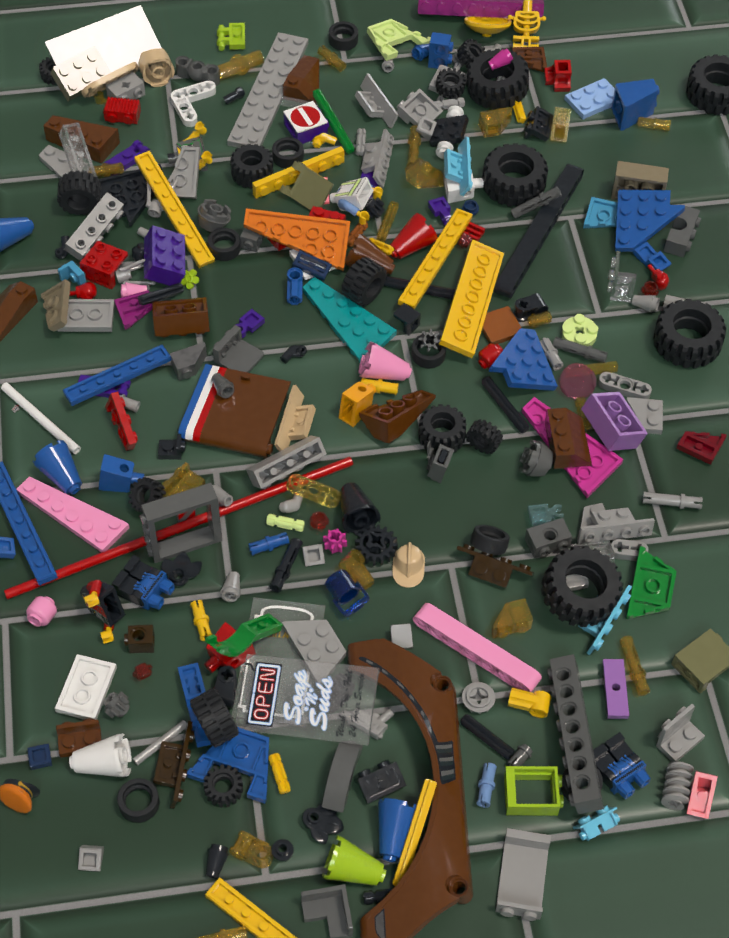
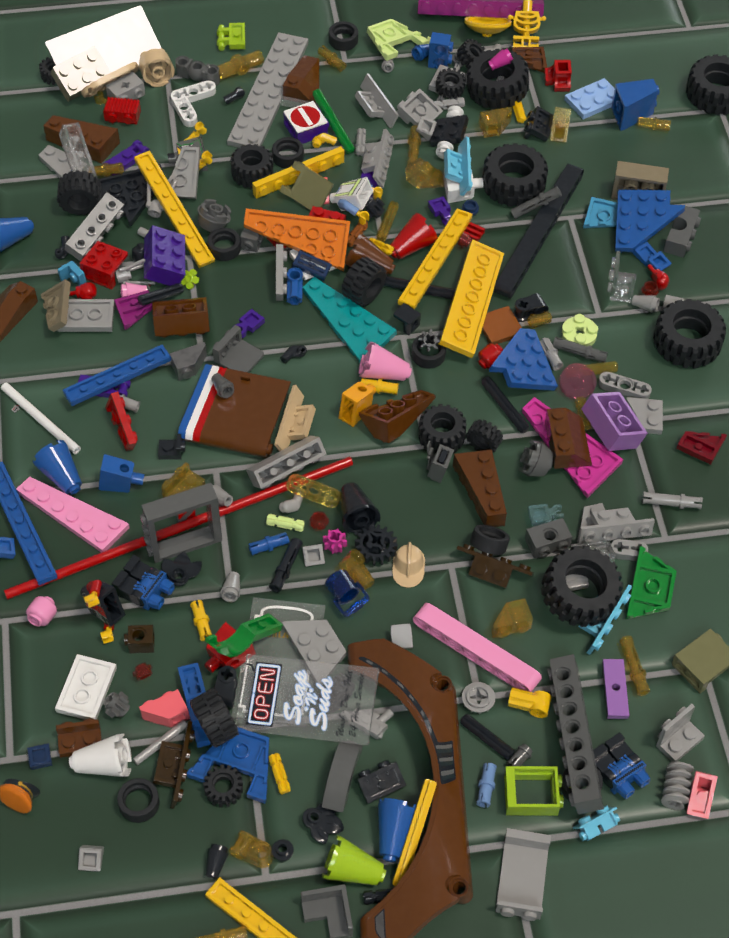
black tyre [128,477,166,513] -> none
none -> coral slope [139,689,190,728]
none -> light grey wing [276,244,287,301]
none -> reddish brown wedge [453,450,507,527]

